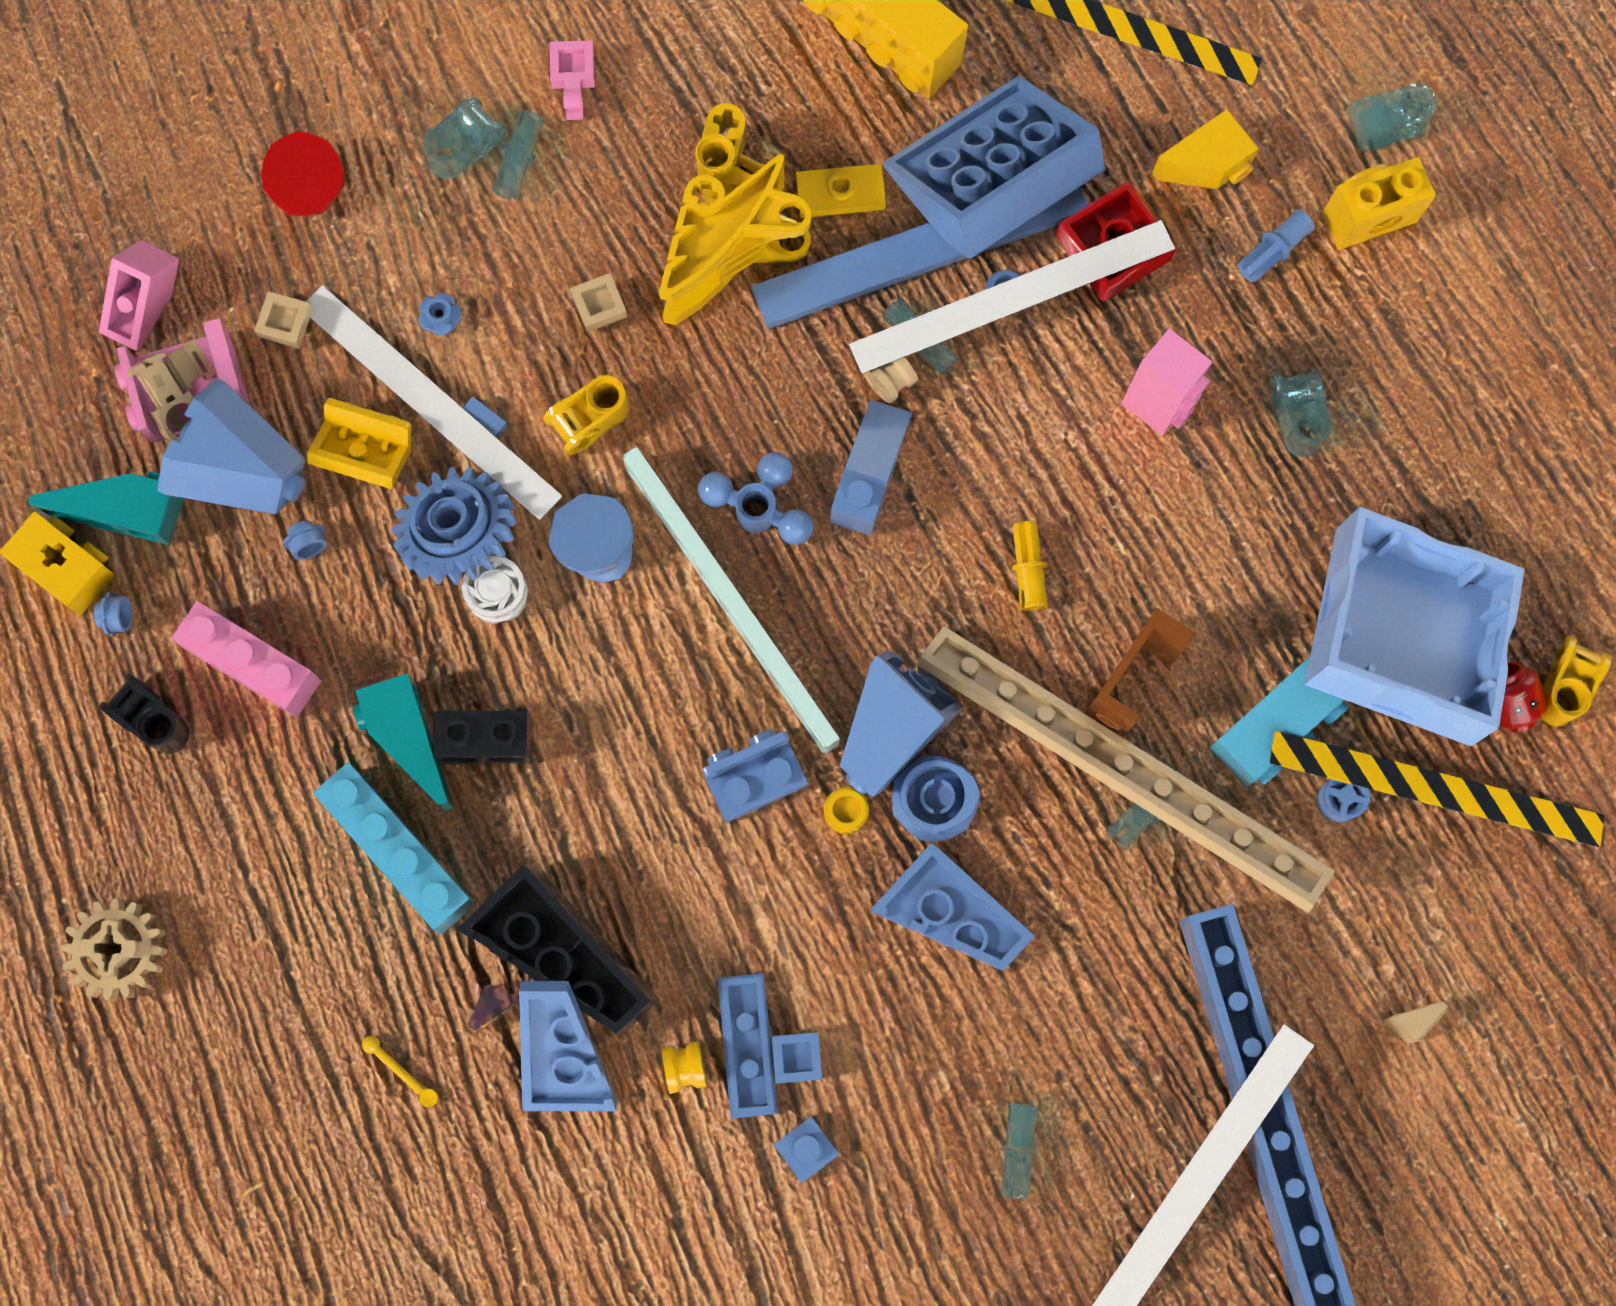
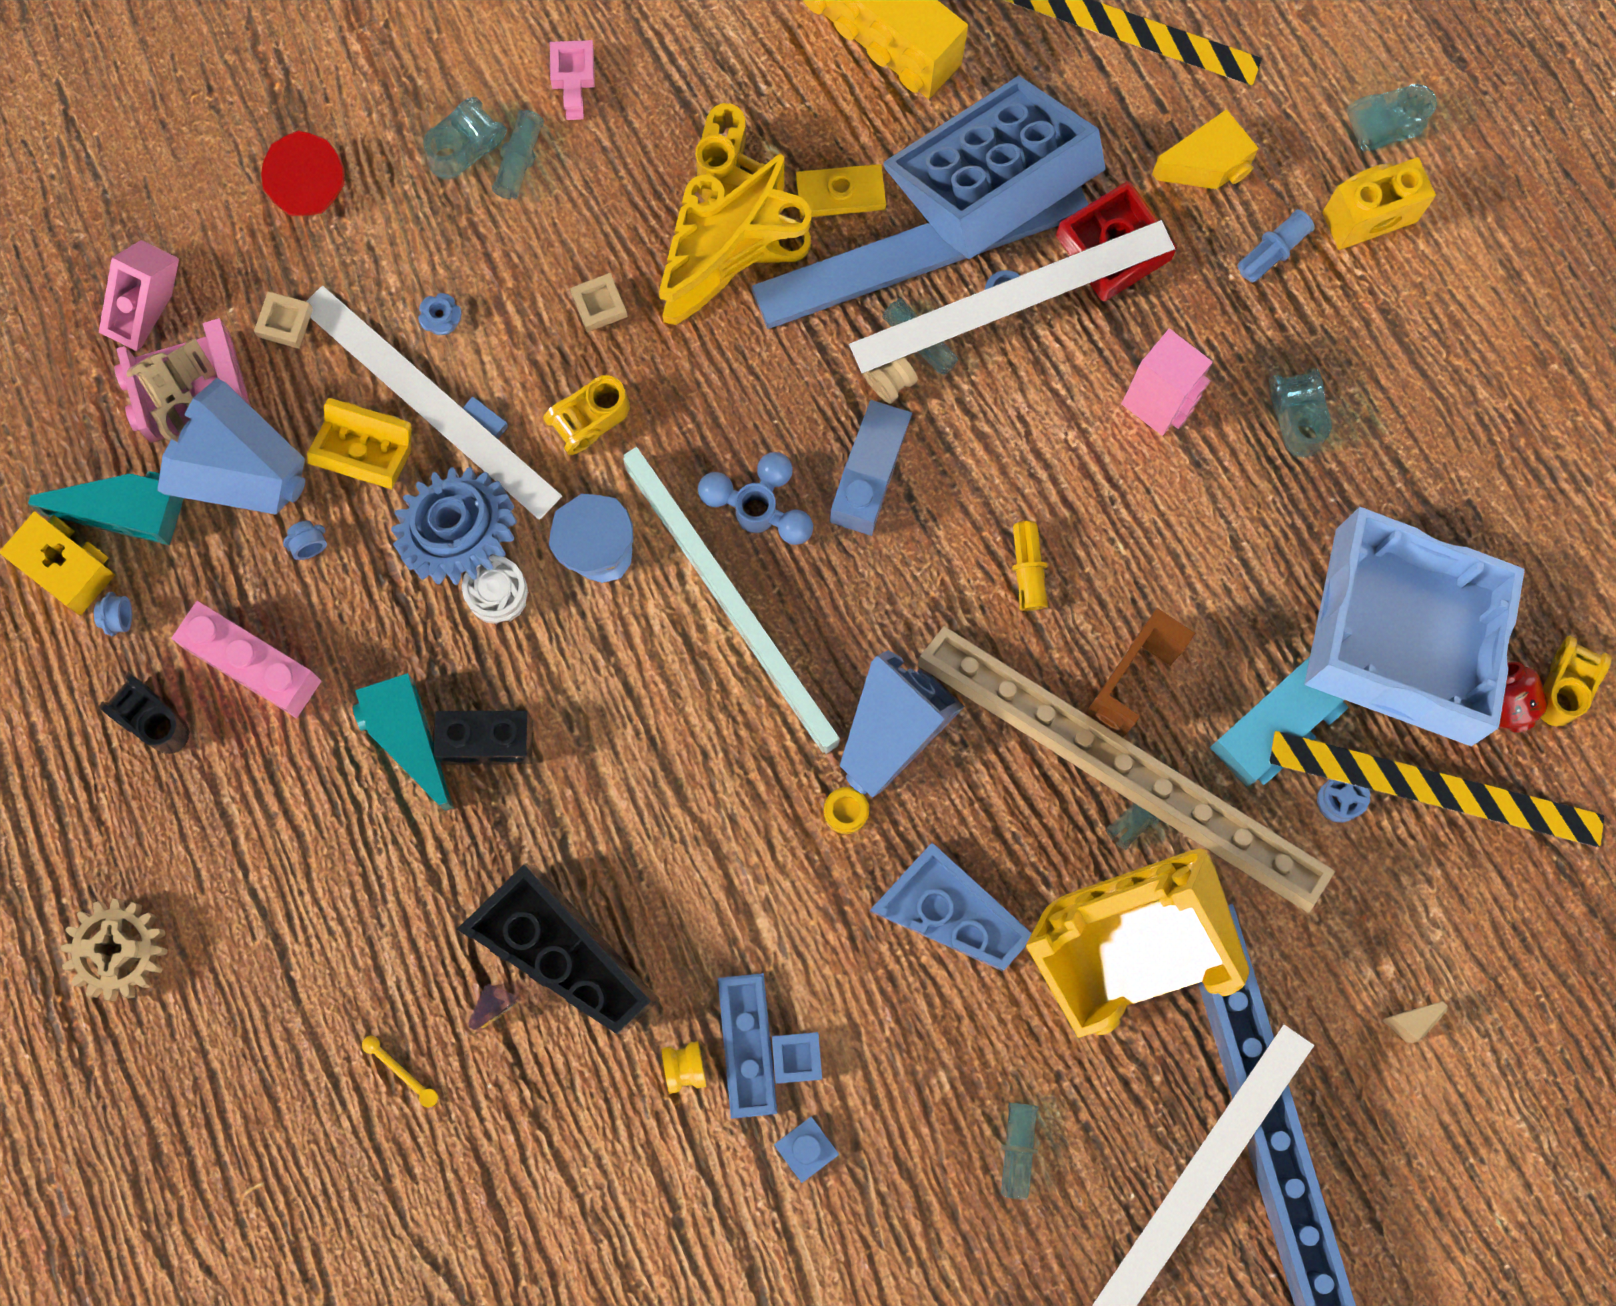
medium azure brick [313,762,476,935] -> none
medium blue wing [519,981,617,1111] -> none
medium blue bracket [702,729,808,824] -> none
medium blue hat [892,756,981,842] -> none
none -> yellow windscreen [1026,849,1249,1038]

